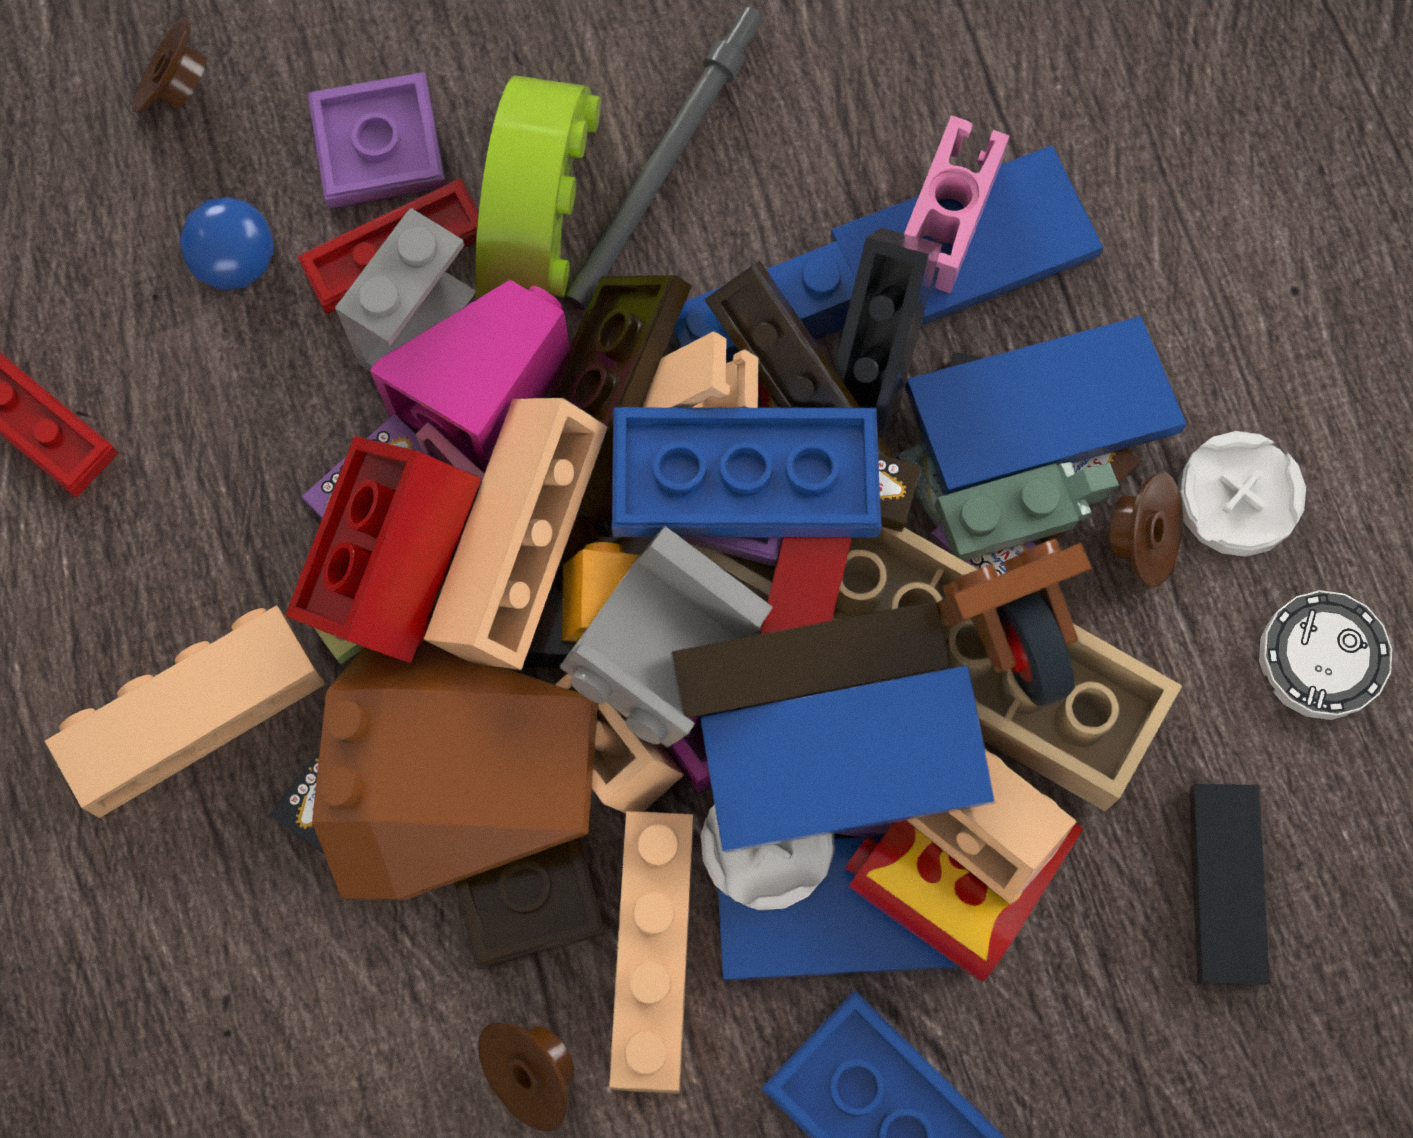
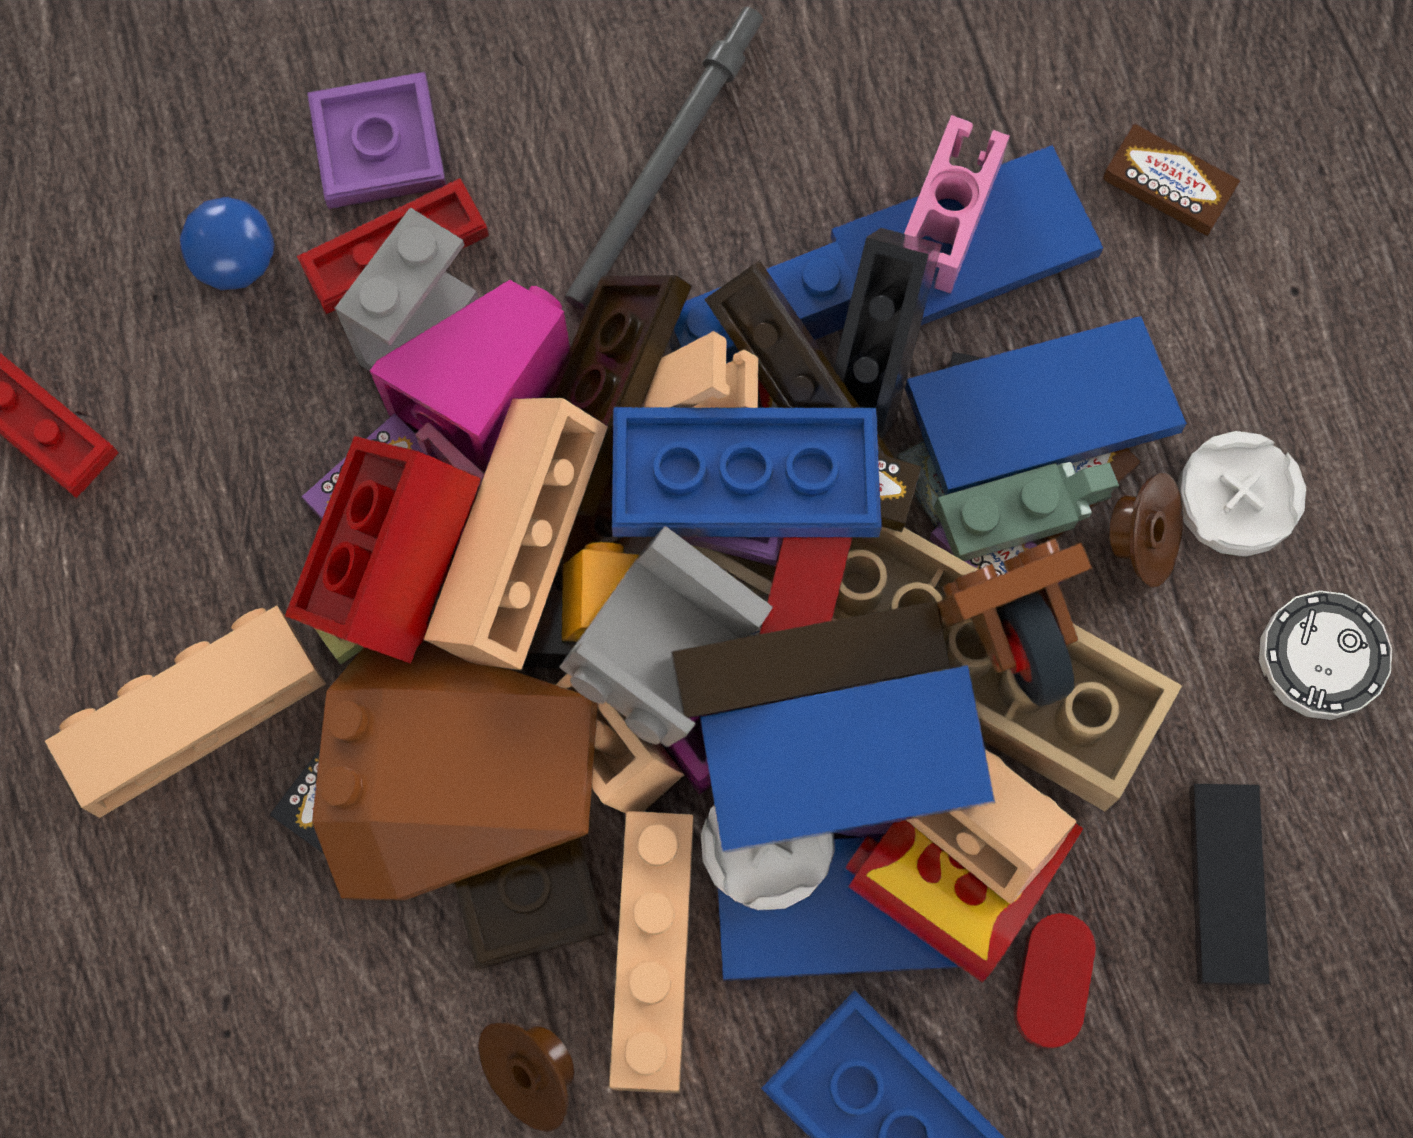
reddish brown piece [132,17,207,113] -> none
lime brick [475,75,601,299] -> none
none -> red tile [1014,913,1096,1049]
none -> tile [1102,123,1241,237]

